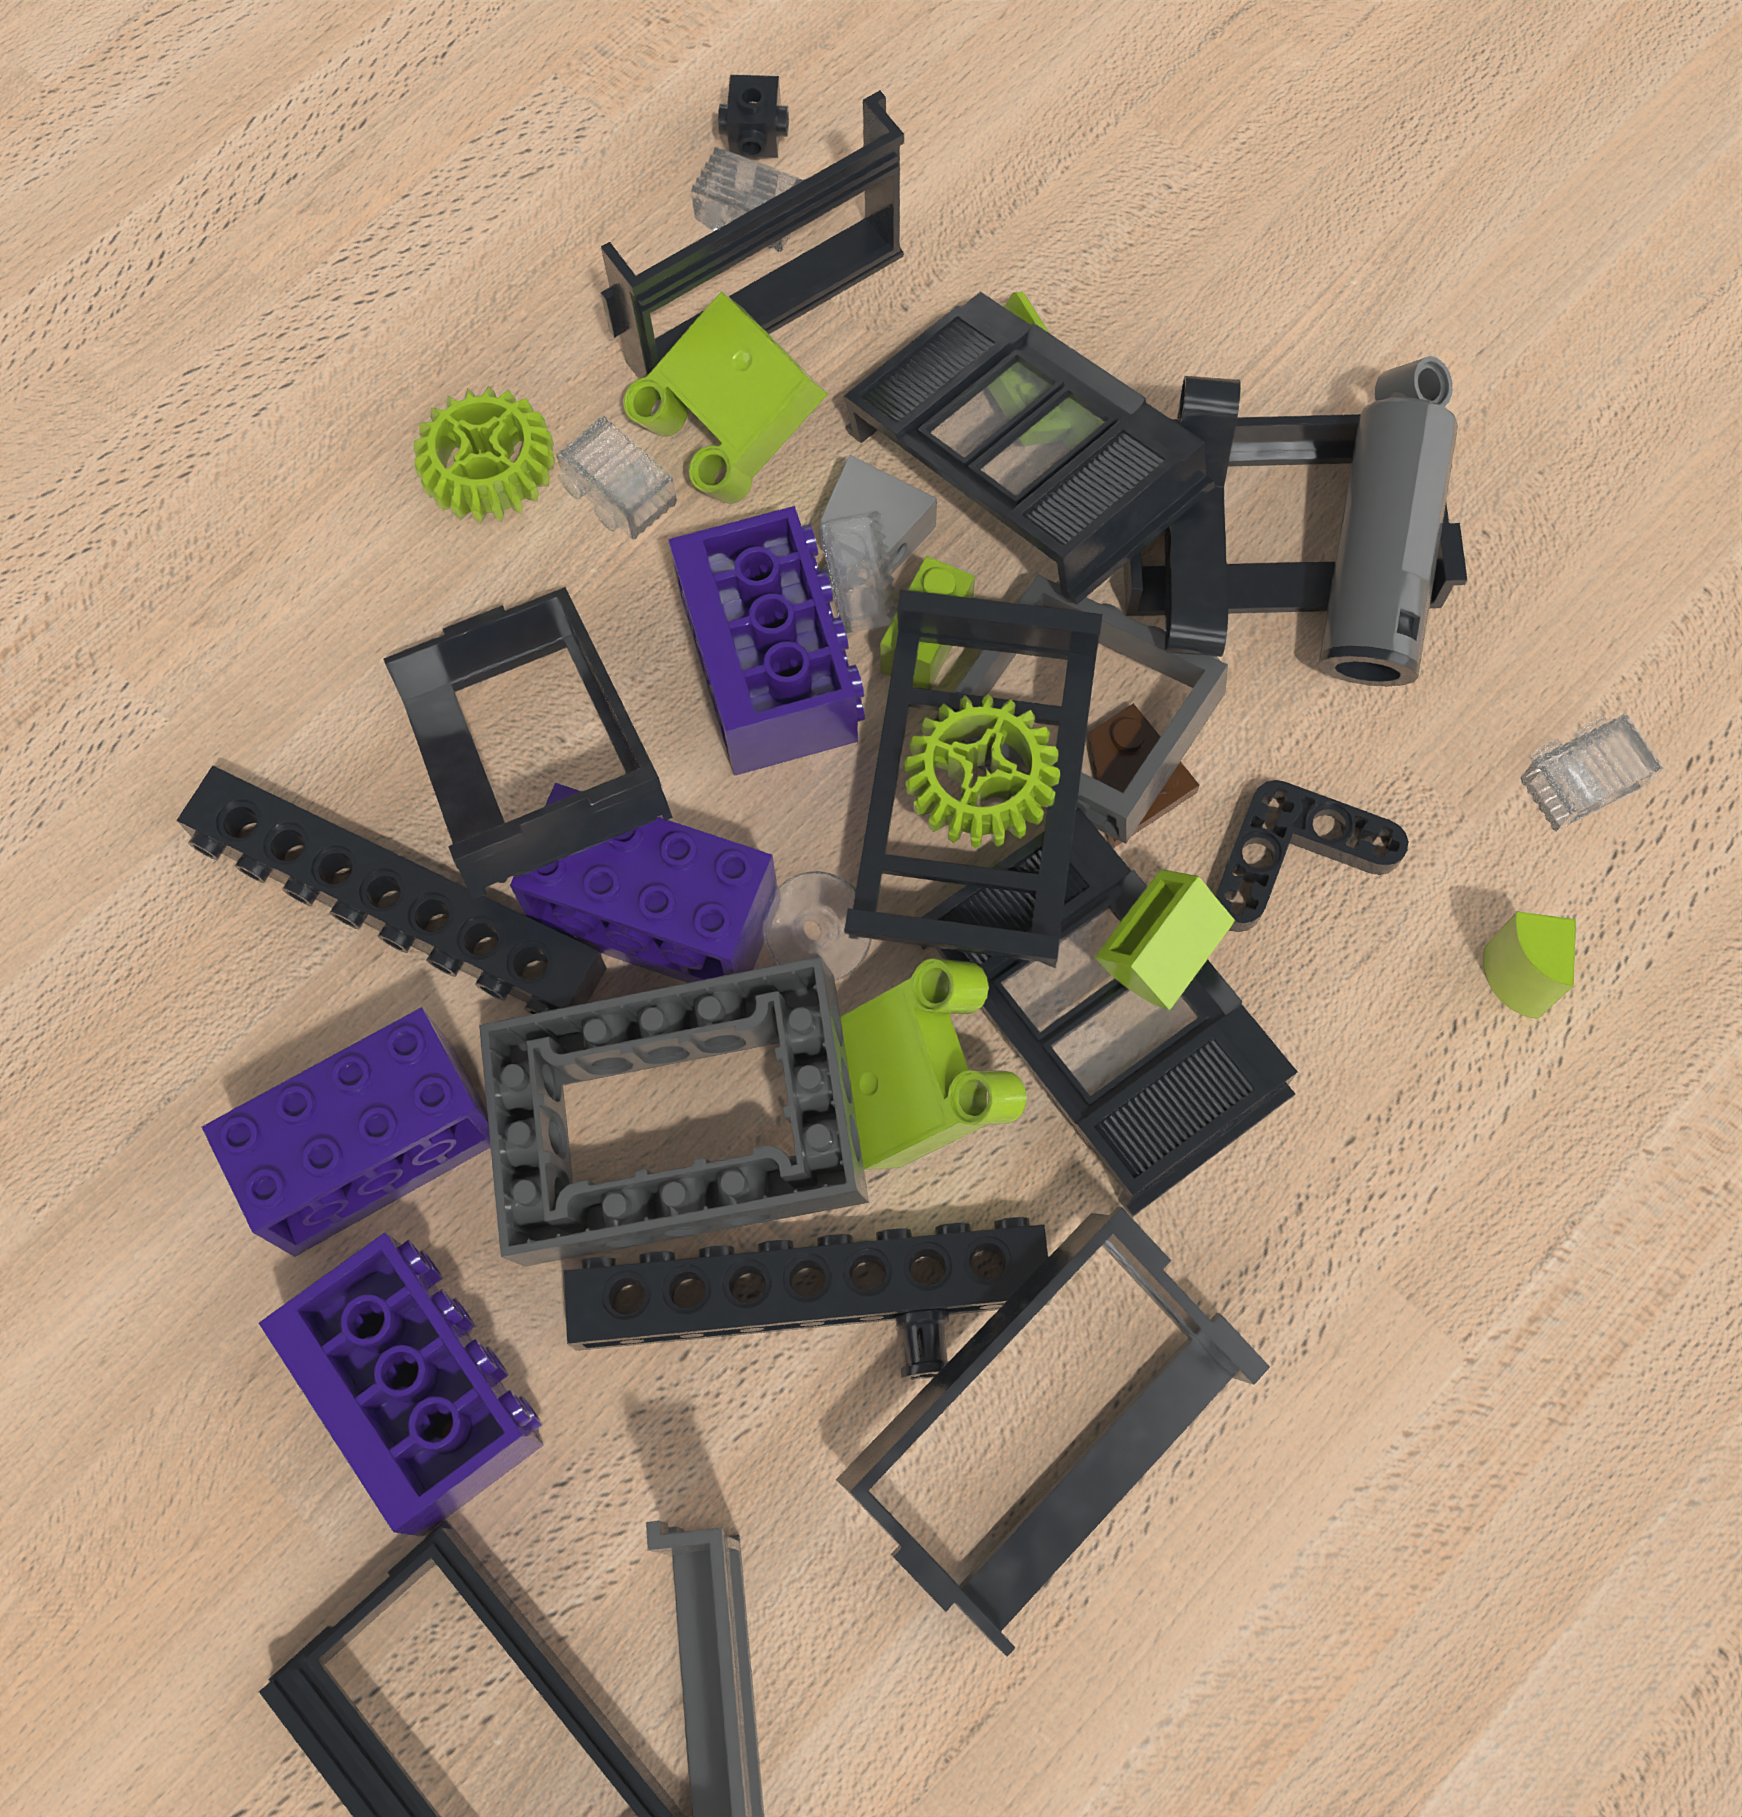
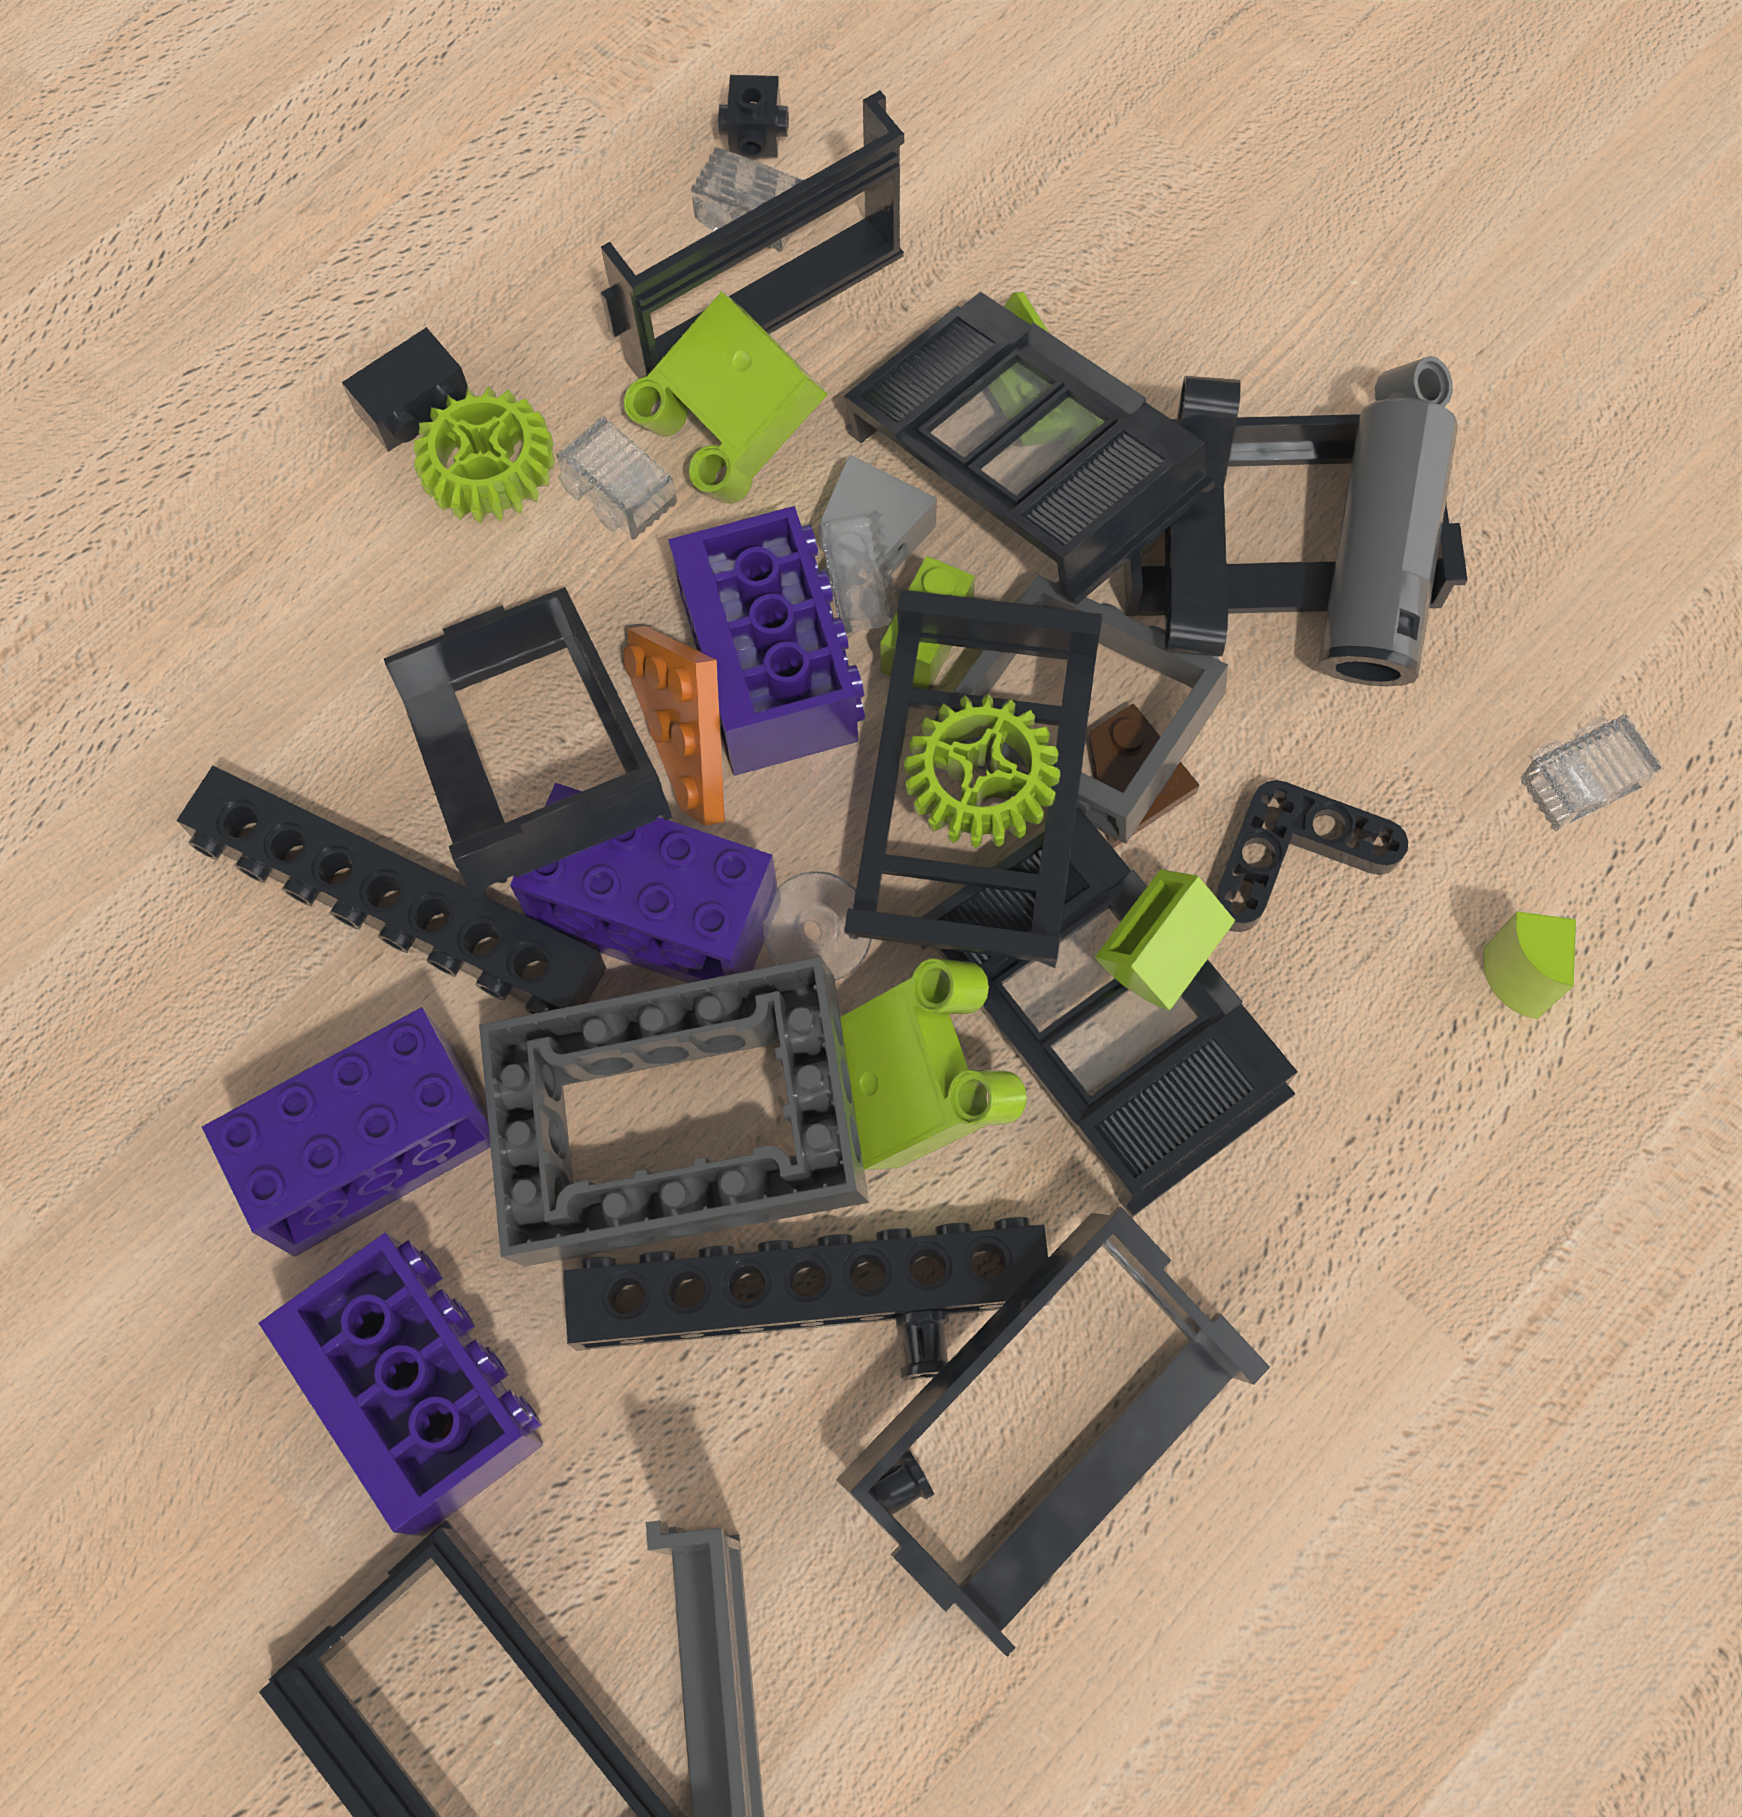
none -> black brick [342,327,469,452]
none -> orange plate [623,626,725,826]
none -> black bush [869,1449,935,1527]

